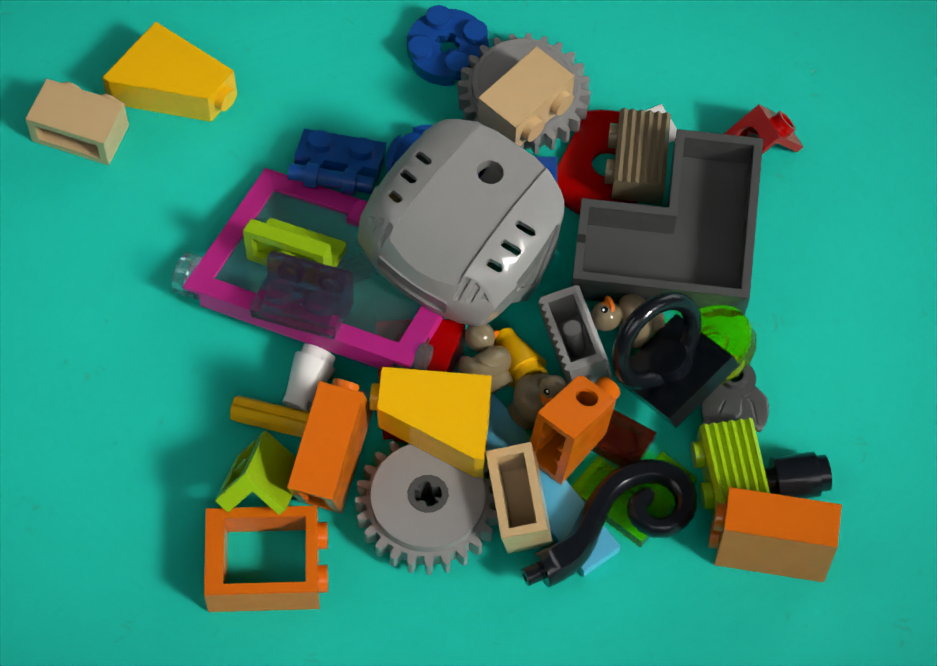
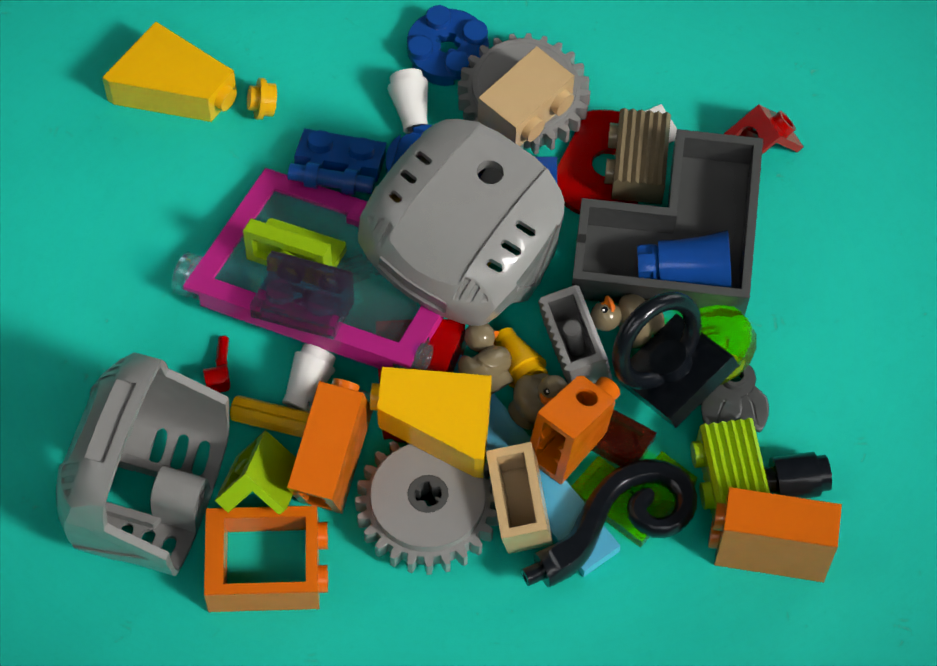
tan brick [25,78,129,166] -> none
none -> light grey piece [56,352,230,576]
none -> red hand [203,336,231,393]
none -> yellow plate [247,78,277,120]
none -> white cone [387,68,428,134]
none -> blue plant [637,230,731,288]

